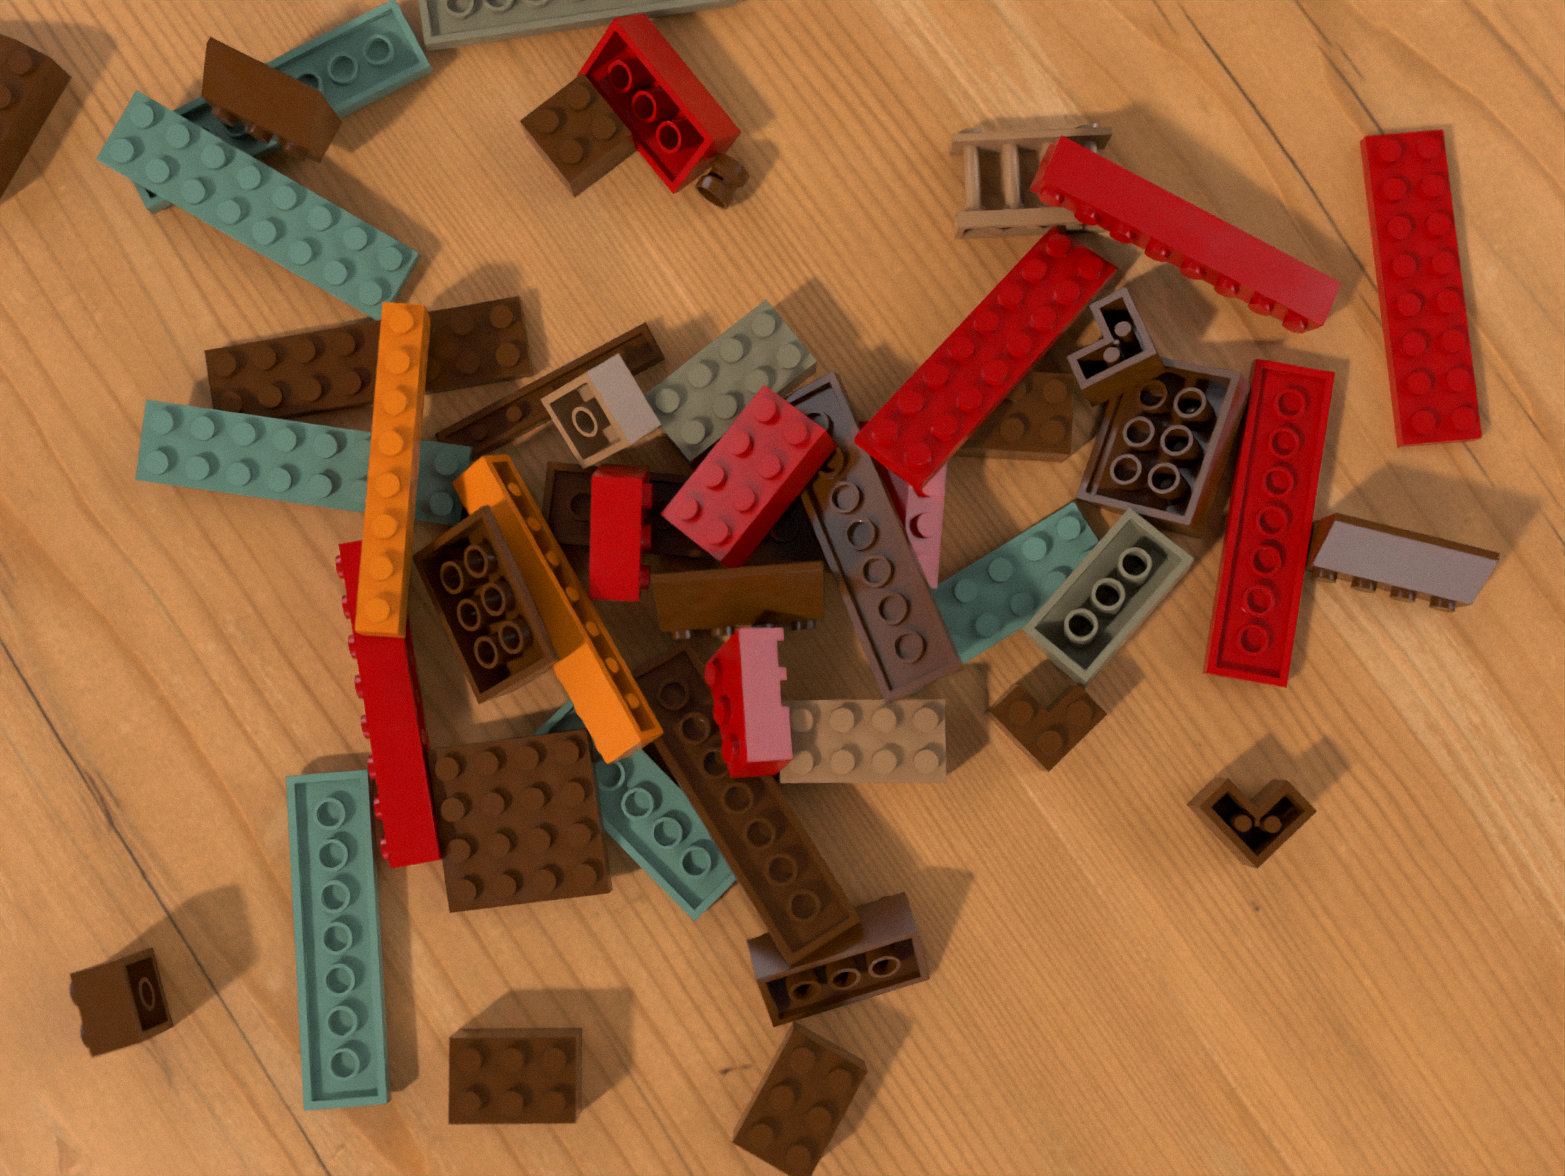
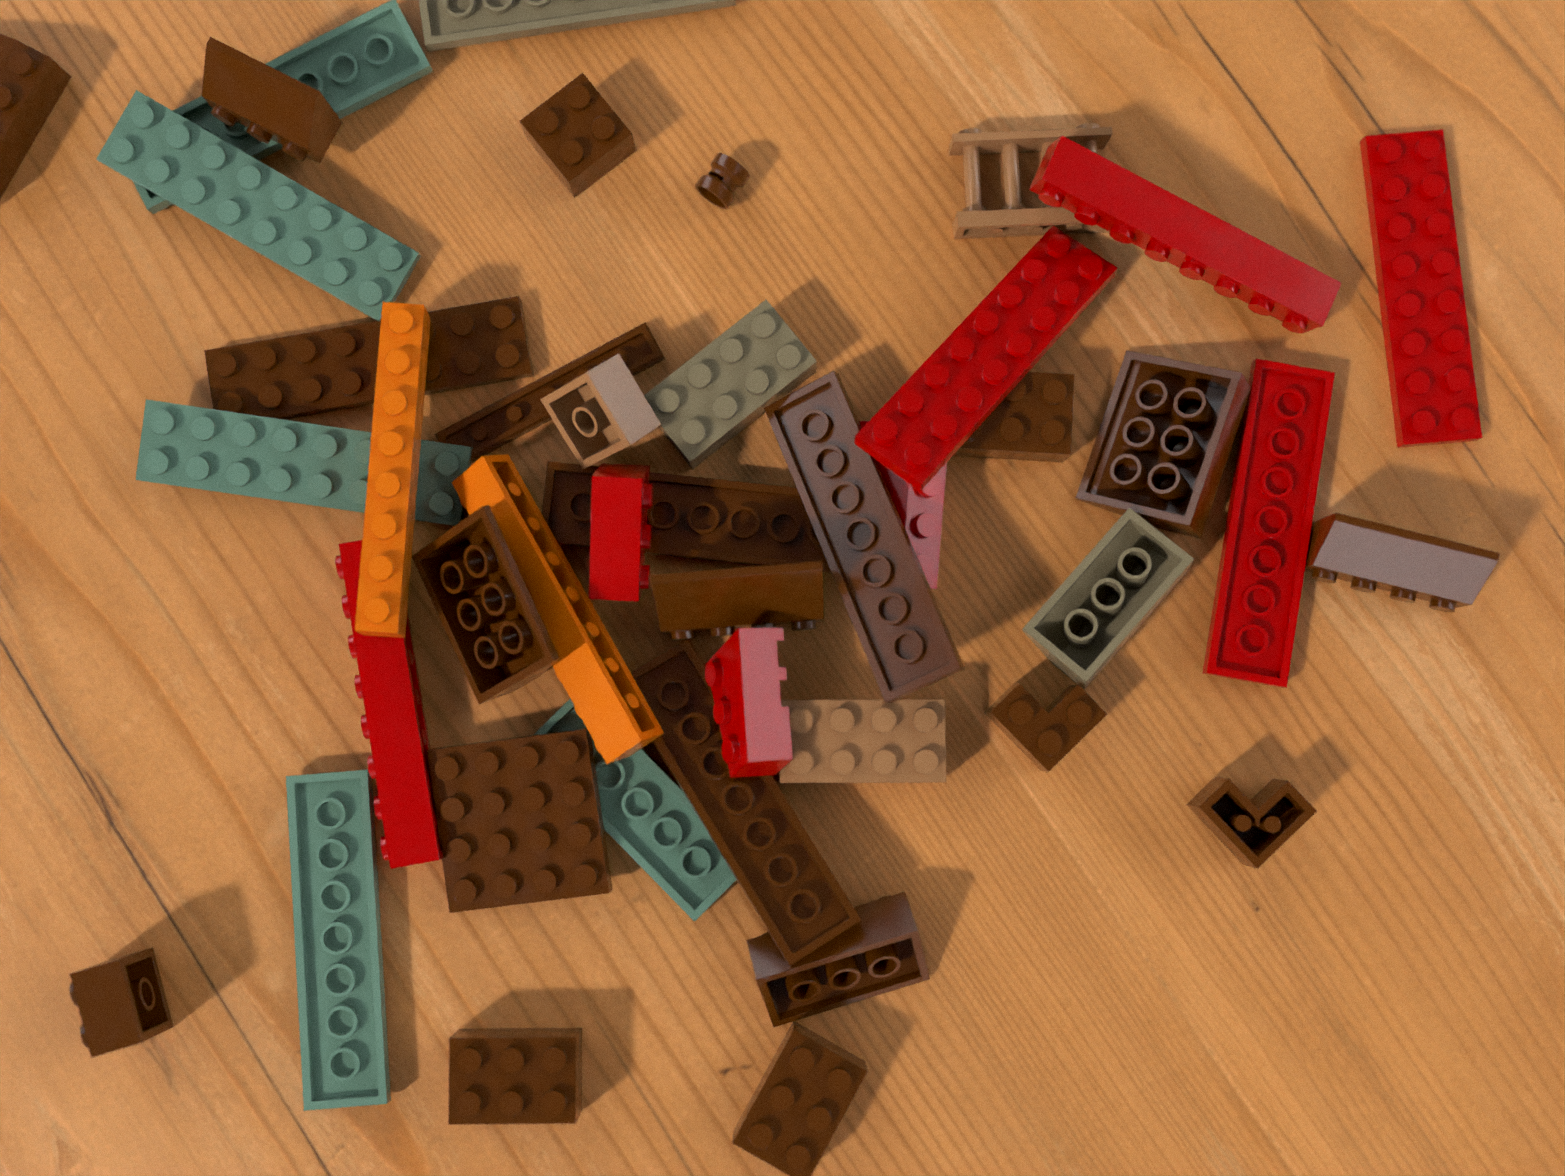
red slope [577,13,742,194] -> none
red brick [660,385,838,569] -> none
sand green plate [910,501,1099,696] -> none
reddish brown brick [1066,287,1167,407] -> none

